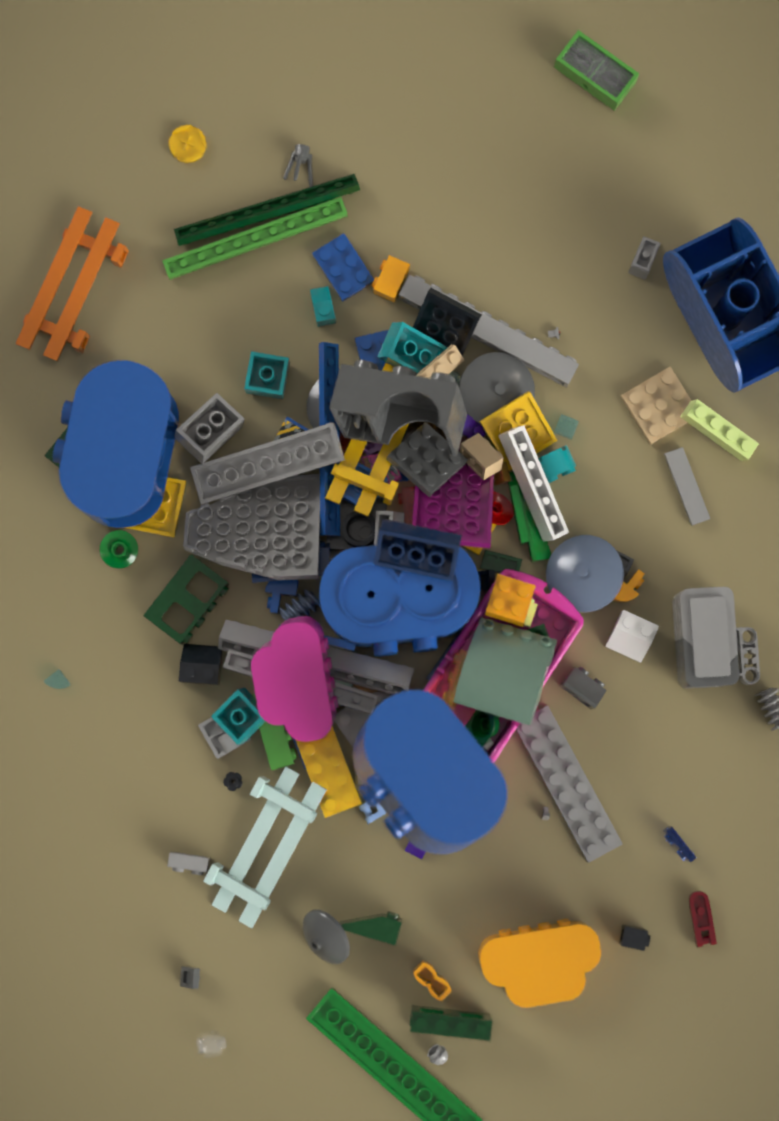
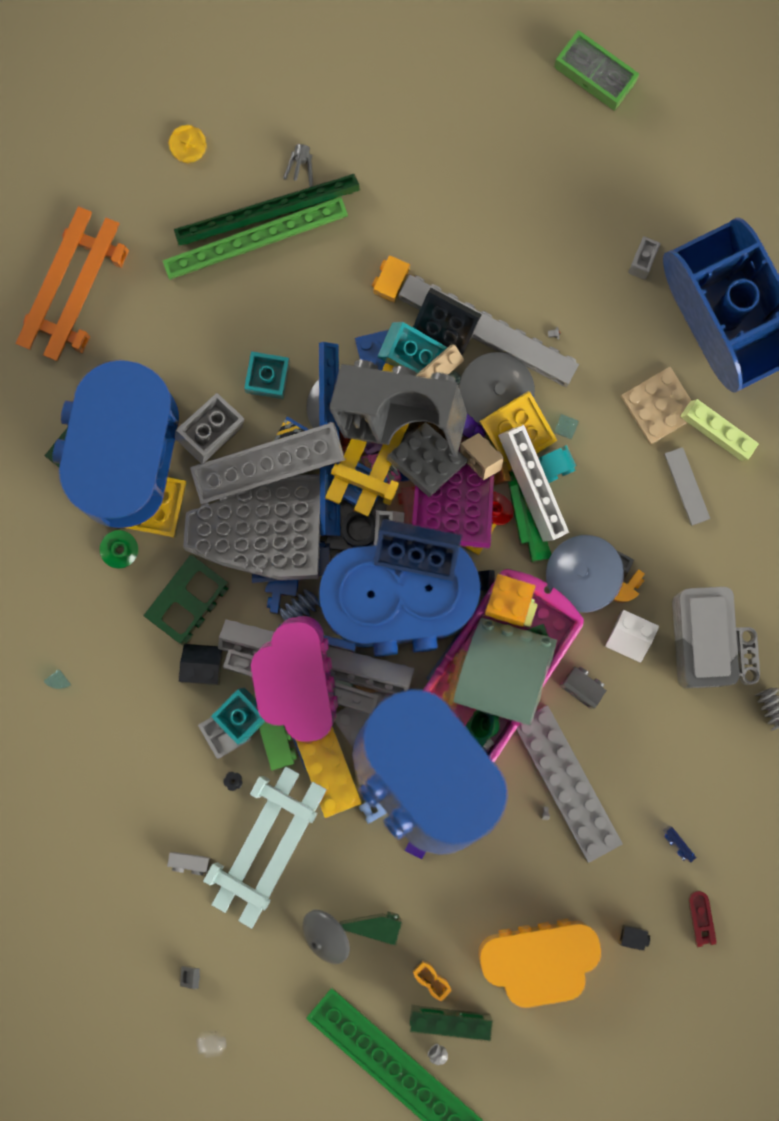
teal slope [310,286,336,327] -> none
blue plate [312,233,374,302] -> none
dark green plate [480,549,522,574] -> none

